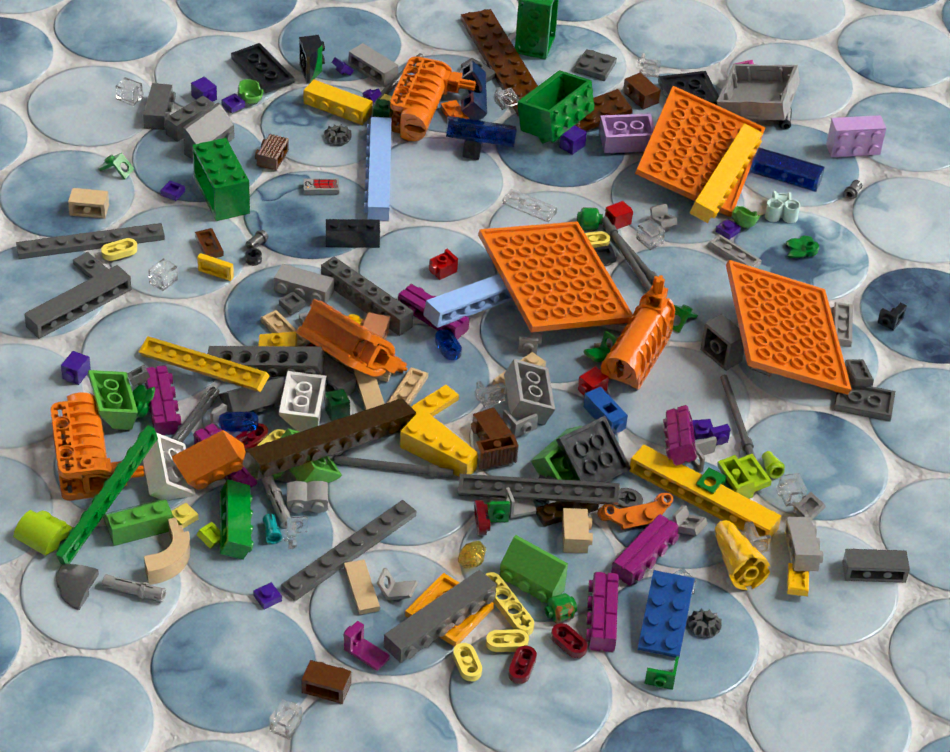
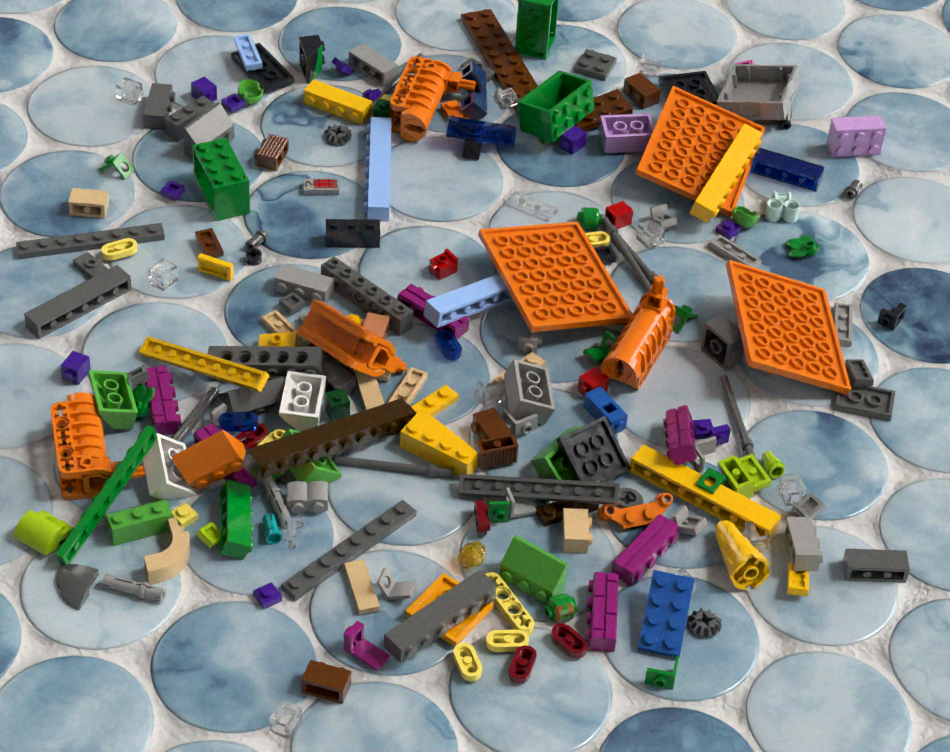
none -> light blue plate [234,34,262,71]

